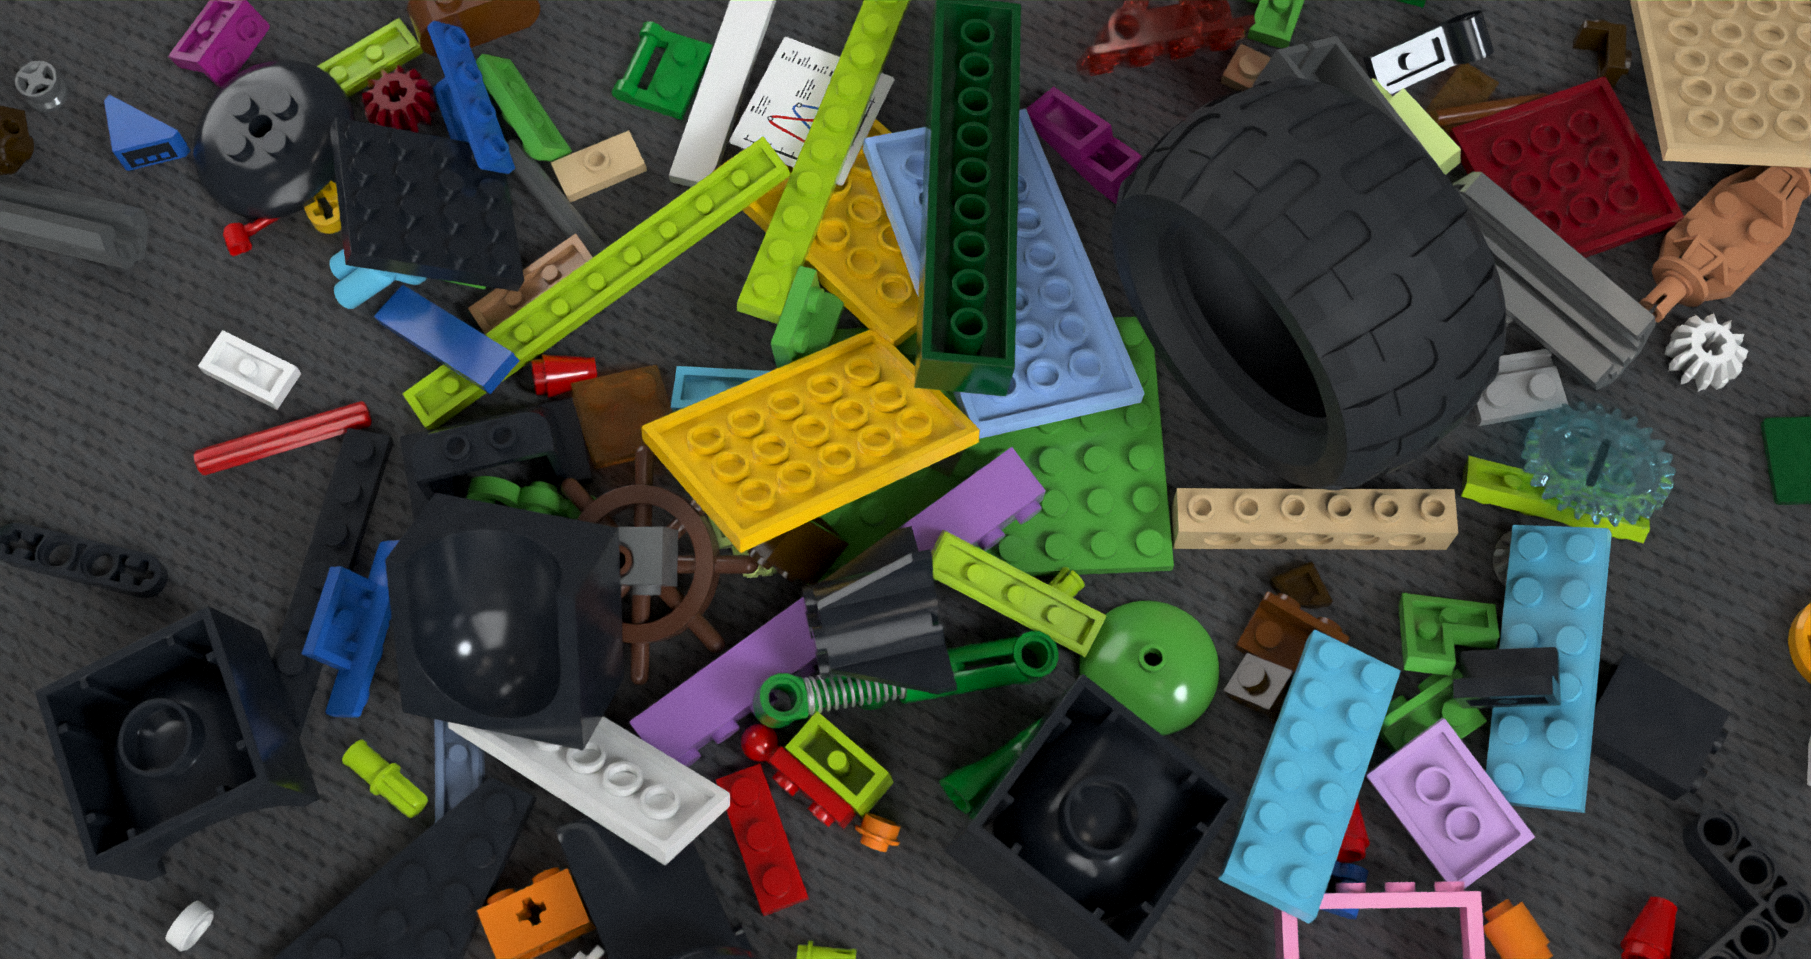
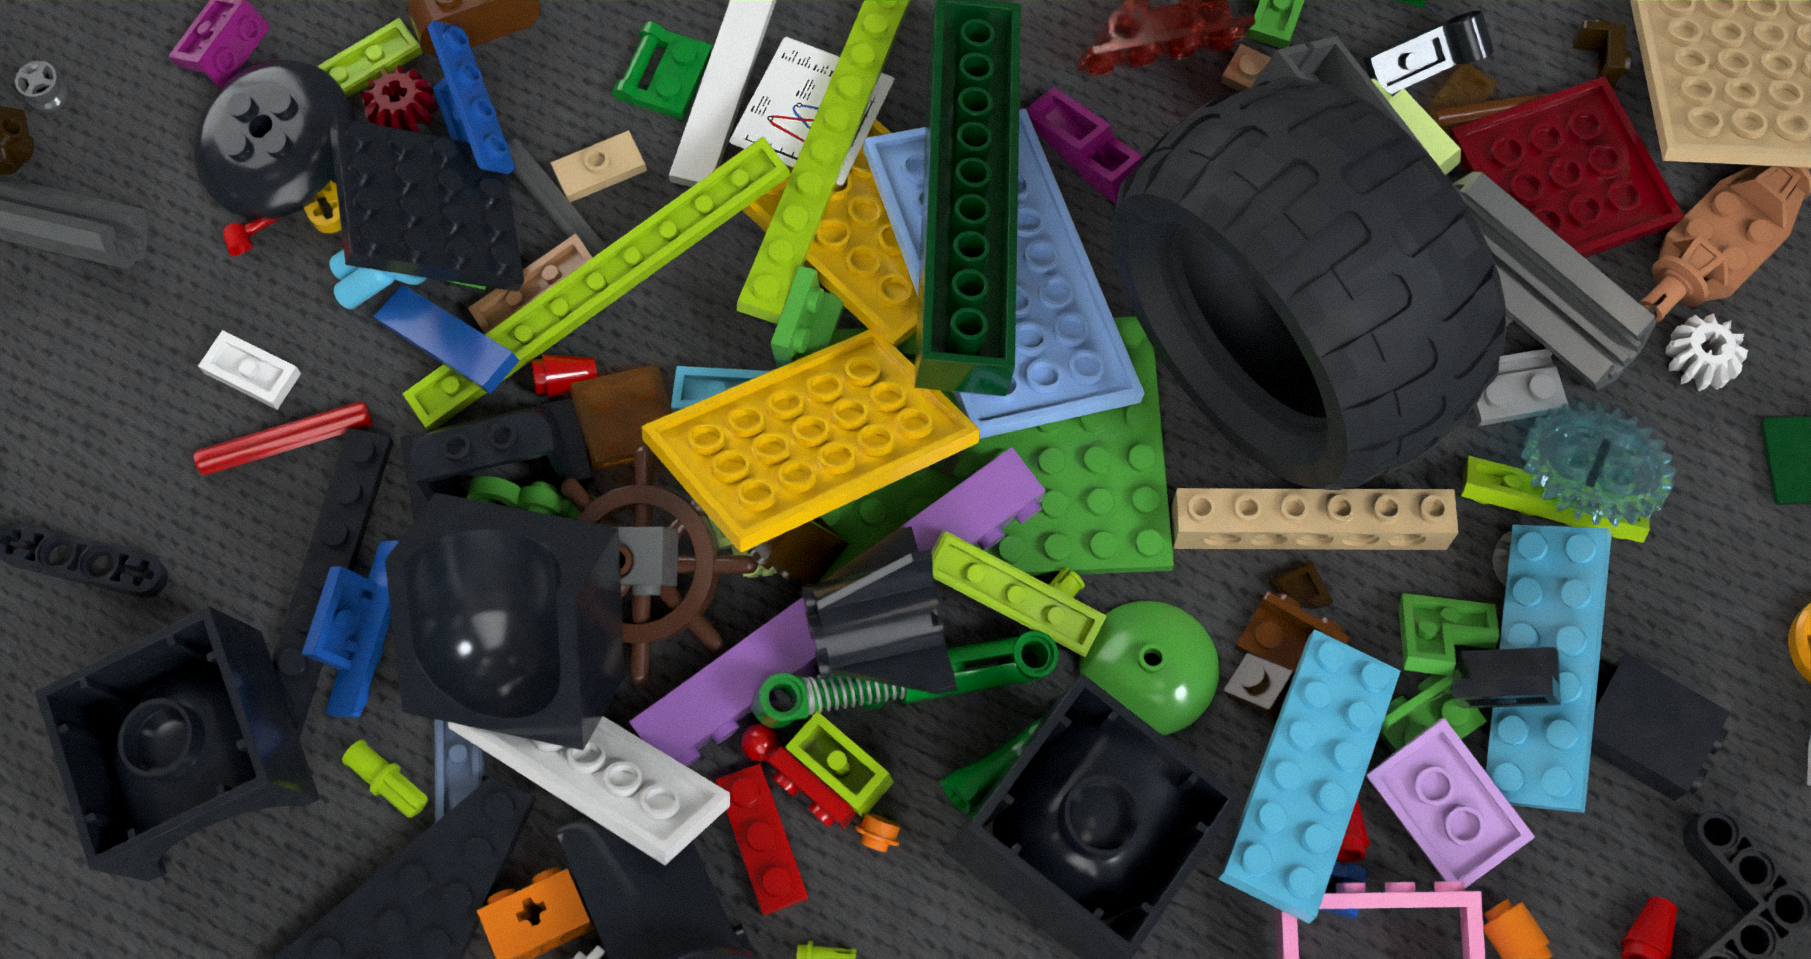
slope [104,94,191,171] -> none
white tile [166,901,213,951] -> none
bright green plate [476,54,572,162] -> none

